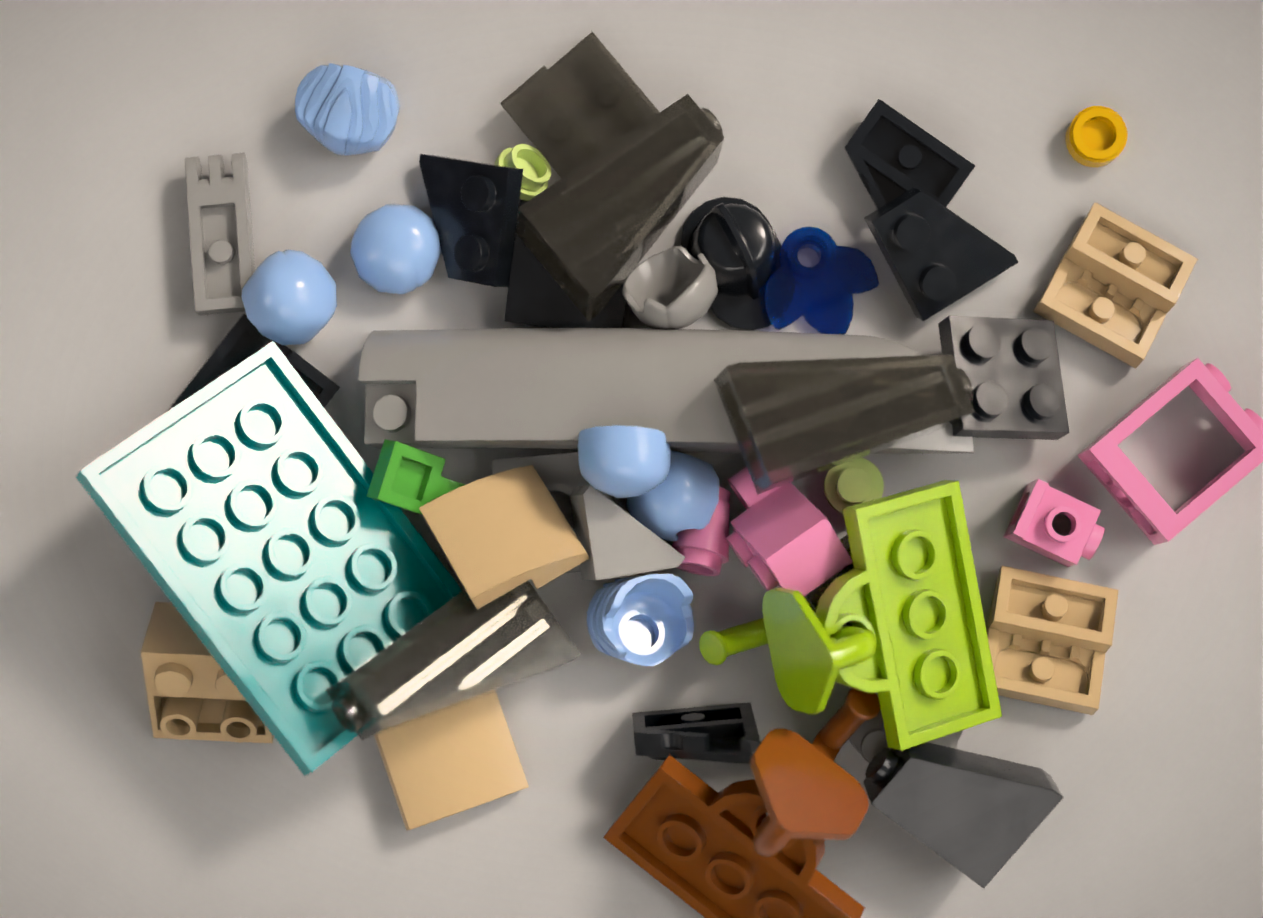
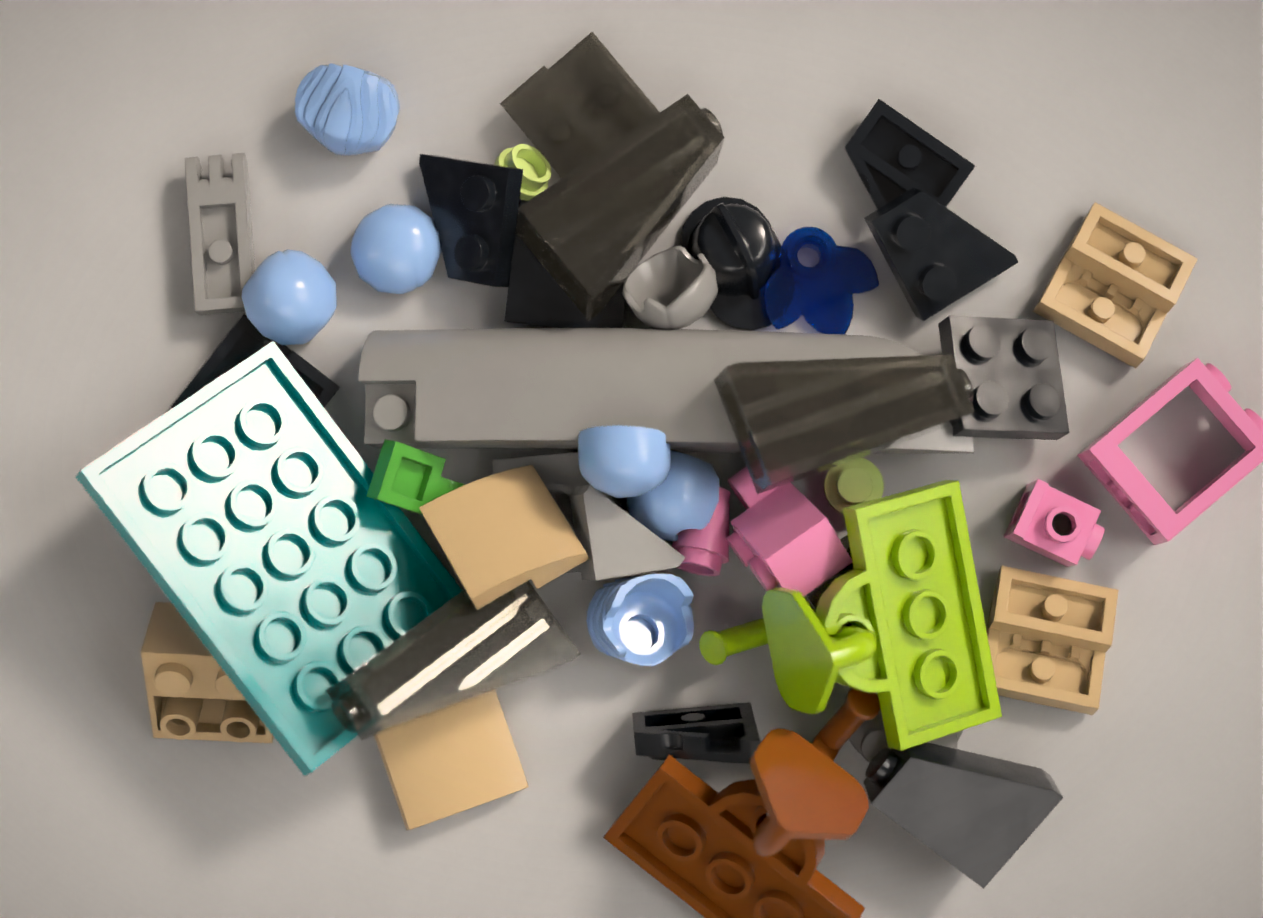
yellow tile [1065,106,1127,168] -> none

